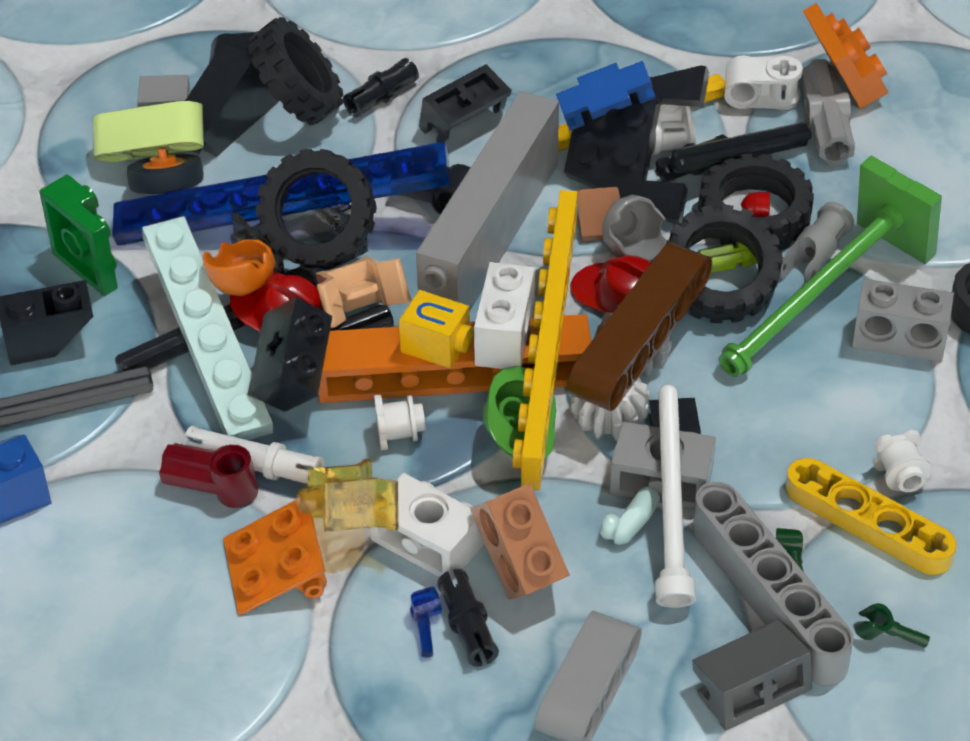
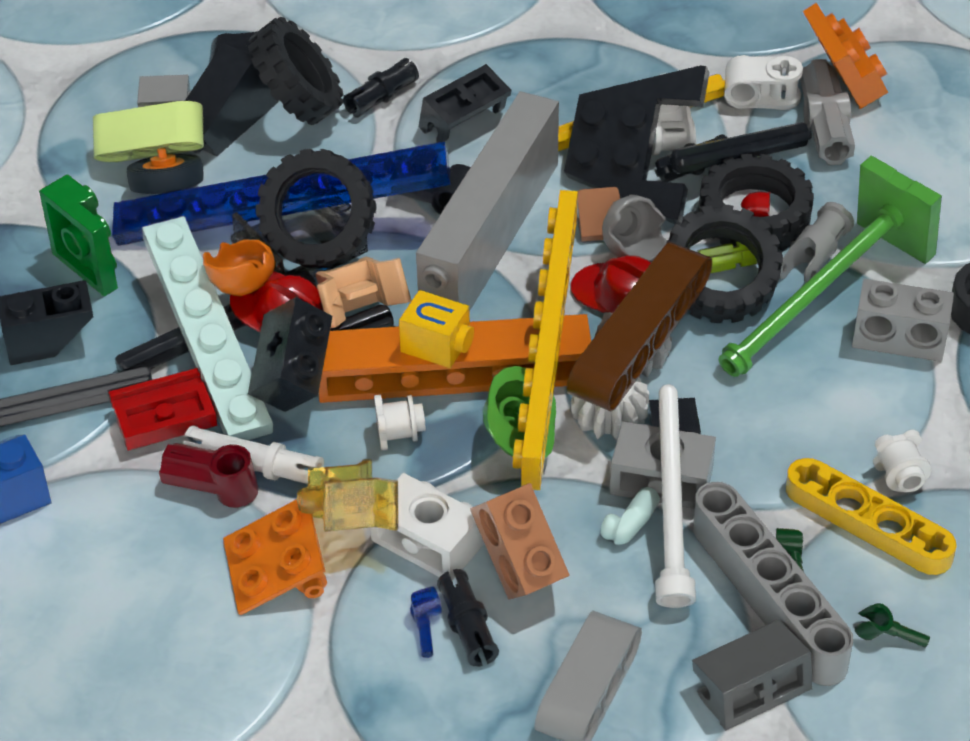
white brick [474,262,535,369] -> none
blue piece [556,61,656,131] -> none
none -> red plate [109,368,218,451]

